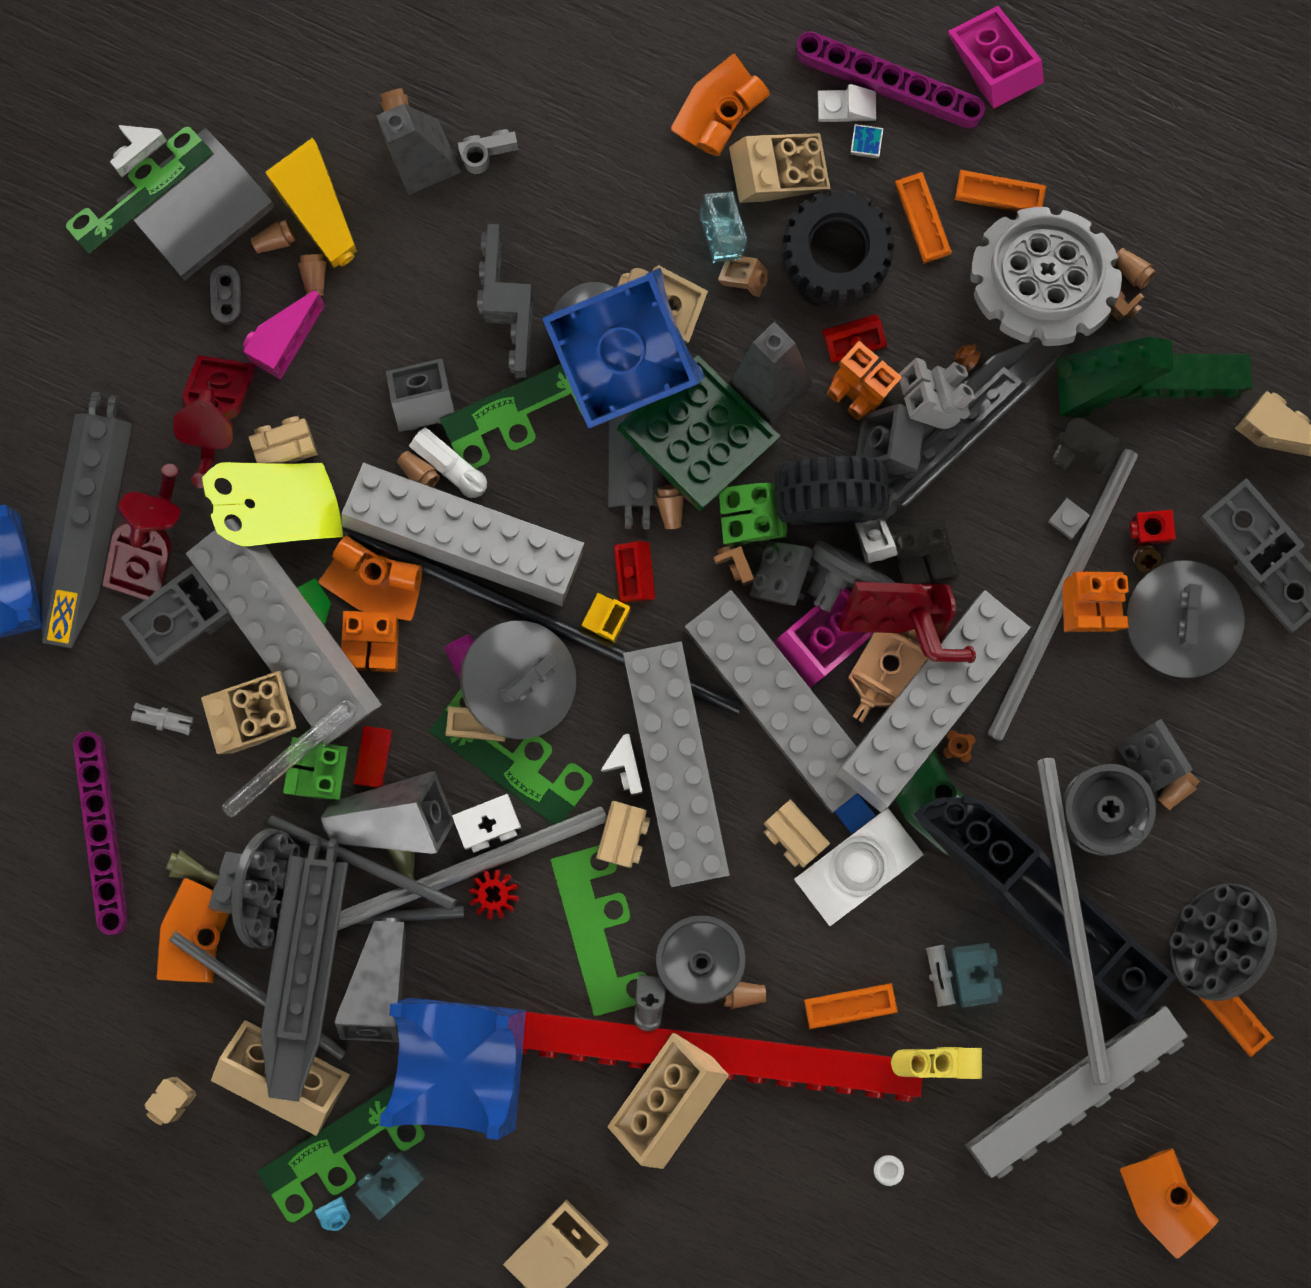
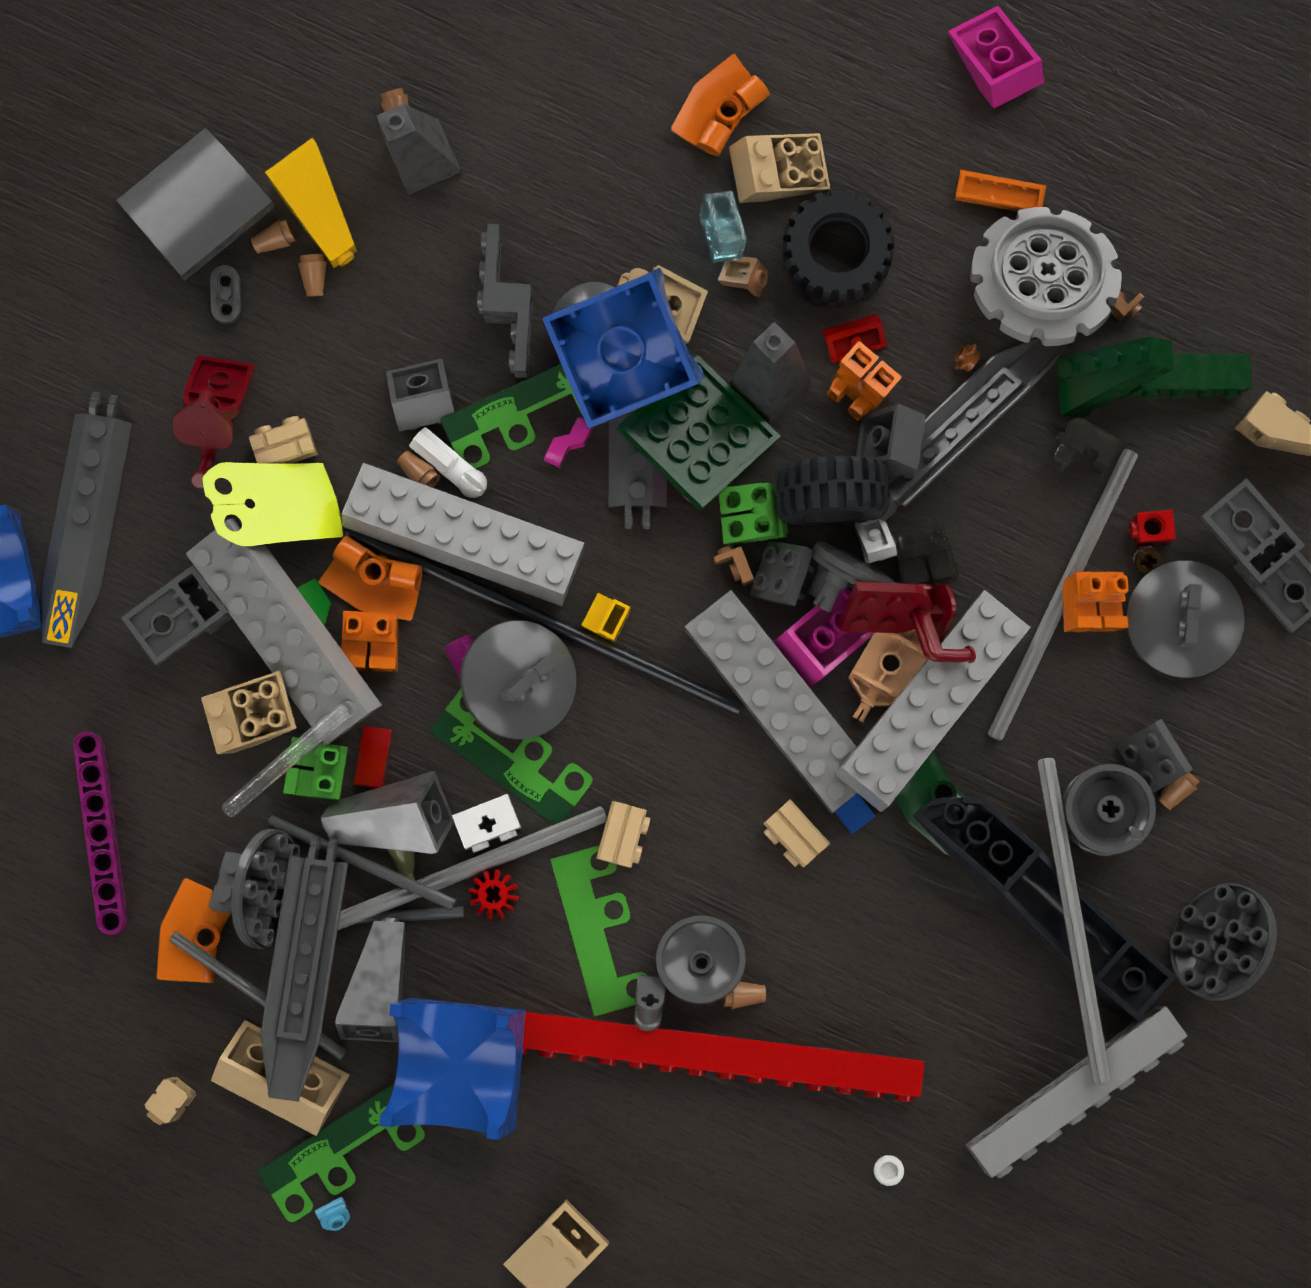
piece [66,127,214,254] -> none
dark red plate [103,464,181,600] -> none
white slope [110,125,167,177] -> none
light grey pin [131,702,194,736] -> none
olive cone [165,850,219,886] -> none
dark pink slope [243,290,325,380] -> none
clear light blue brick [355,1151,426,1220] -> none
tan tile [446,706,505,742] -> none
light grey plate [458,129,518,174] -> none
white slope [601,734,643,796] -> none
tan slope [607,1033,729,1169] -> none
red slope [614,541,655,603] -> none
light grey brick [623,641,730,887] -> none
medium nougat cone [655,484,684,529] -> none
white slope [794,808,924,926] -> none
magenta beam [796,31,985,129] -> none
orange plate [804,983,898,1029] -> none
white slope [818,84,876,122] -> none
tile [850,124,883,159] -> none
light yellow piece [891,1047,982,1079] -> none
orange plate [894,172,952,264] -> none
light grey hips [899,358,975,429] -> none
light grey pin [926,945,956,1007] -> none
dark orange plate [943,730,975,762] -> none
clear light blue brick [951,943,1002,1008] -> none
light grey plate [1048,498,1090,540] -> none
medium nougat cone [1116,248,1156,289] -> none
orange panel [1120,1148,1219,1259] -> none
orange plate [1198,996,1274,1057] -> none
none -> dark pink piece [544,417,593,468]

